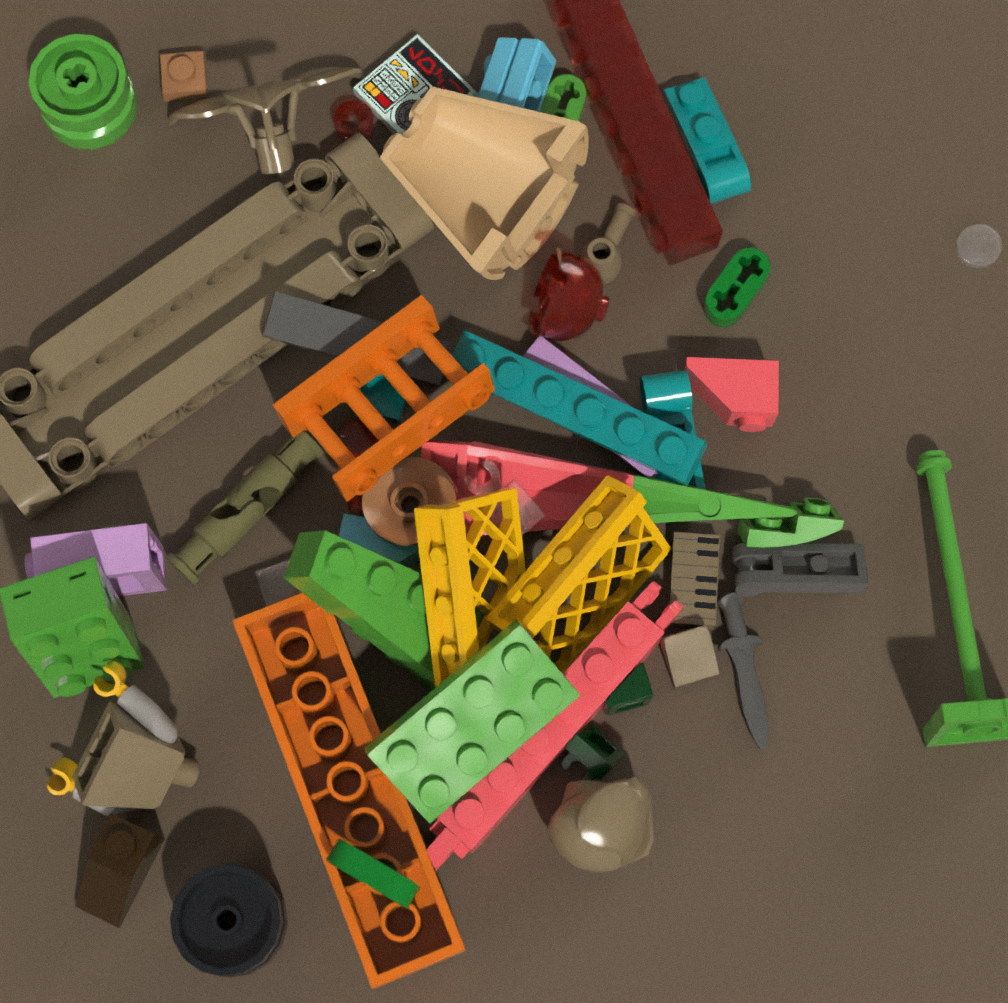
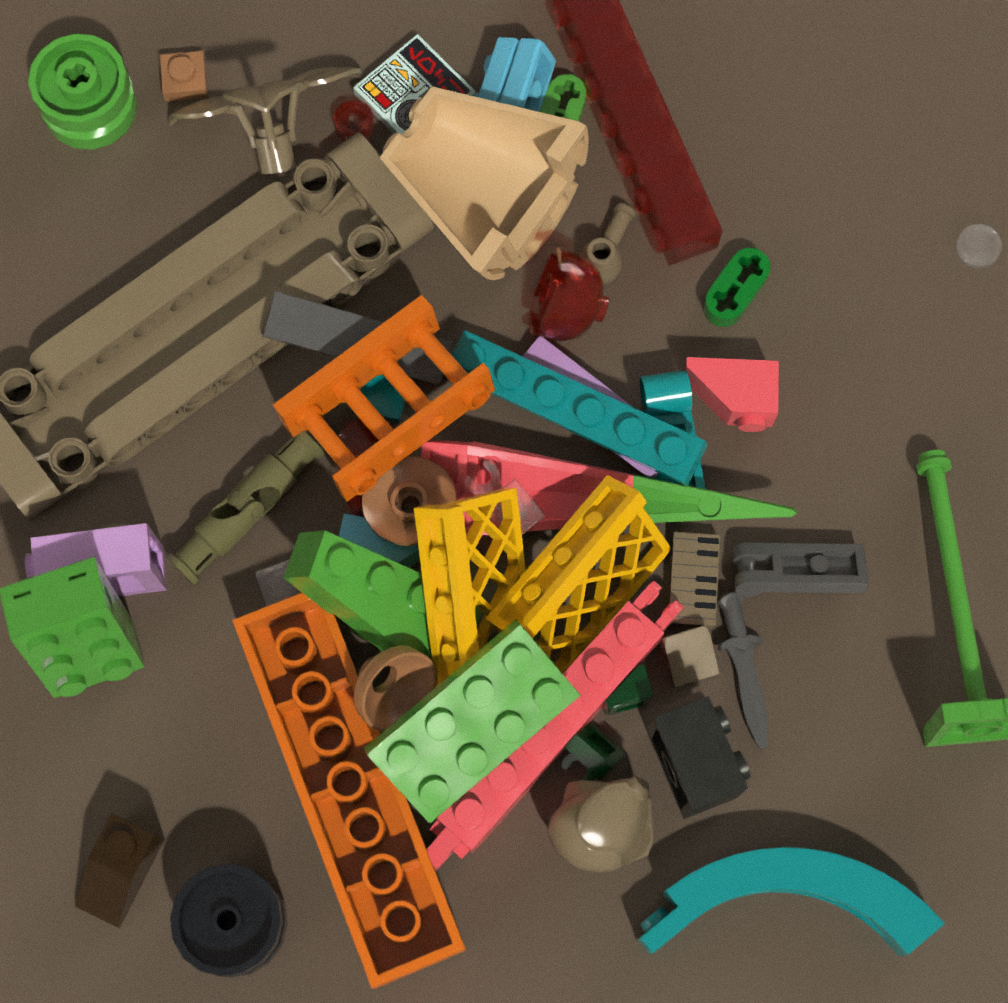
dark tan torso [47,661,199,816] -> none
green beam [326,838,420,909] -> none
teal plate [664,77,751,205] -> none
bright green slope [737,497,844,548] -> none
none -> medium nougat piece [354,645,437,732]
none -> teal arch [637,847,945,956]
none -> pearl dark grey brick [647,696,751,820]

